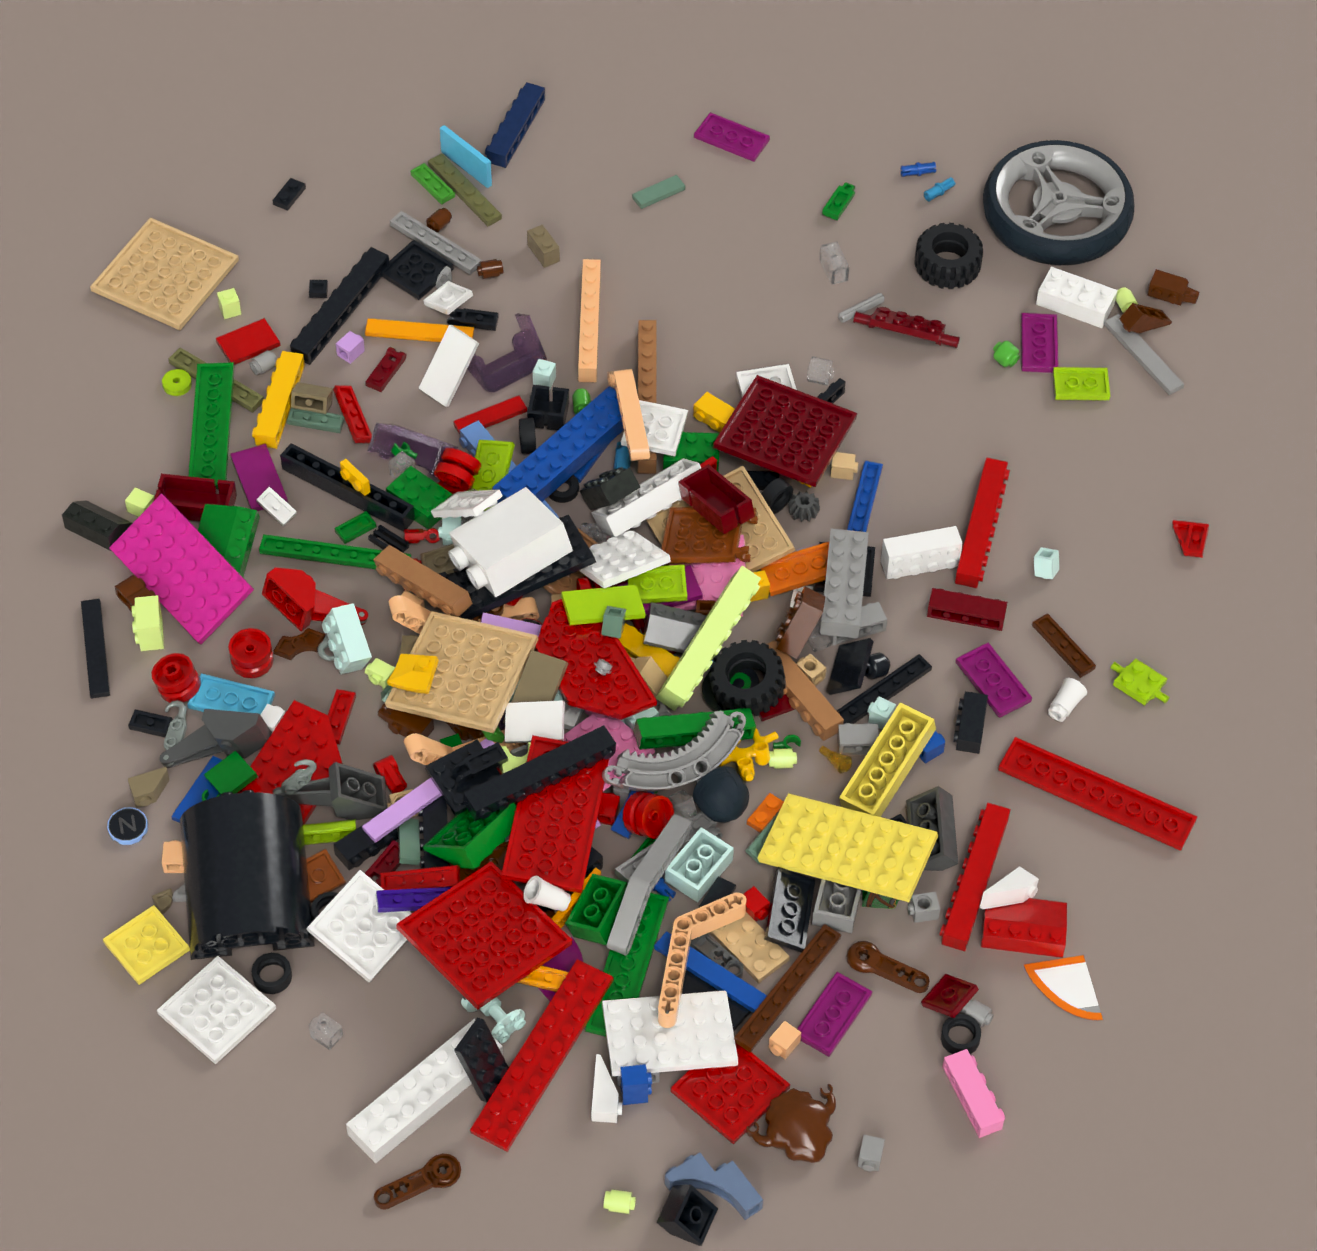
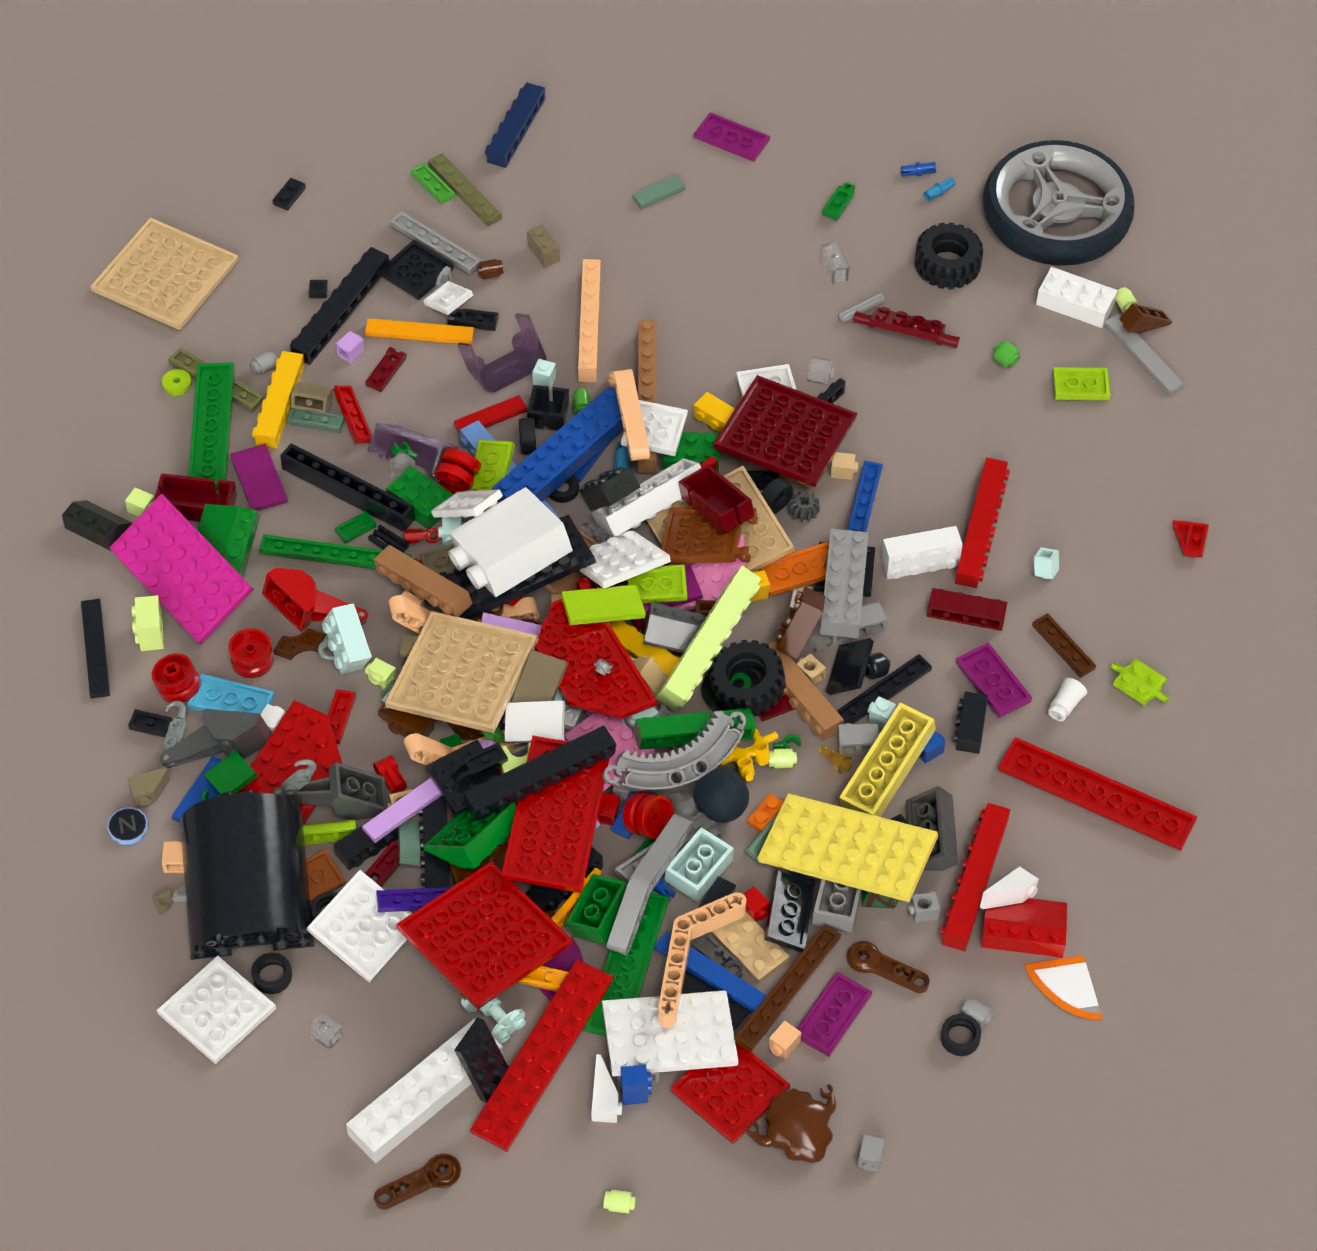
light yellow plate [103,905,190,985] -> none
reddish brown brick [115,575,156,612] -> none
red tile [216,318,281,365] -> none
yellowish green brick [217,288,241,319] -> none
white plate [256,487,297,526] -> none
yellow plate [340,459,370,496] -> none
red tile [380,865,460,890] -> none
yellow plate [387,654,439,694] -> none
white tile [419,325,479,407] -> none
reddish brown brick [426,208,452,233] -> none
medium azure tile [440,125,492,188] -> none
white plant [524,876,571,911] -> none
sand green panel [601,606,626,638] -> none
black slope [657,1184,718,1246] -> none
sand blue arch [664,1153,763,1220] -> none
dark red tile [921,974,979,1018] -> none
bright pink brick [942,1049,1005,1138] -> none
magenta tile [1021,313,1058,373] -> none
reddish brown hinge [1147,269,1200,306] -> none

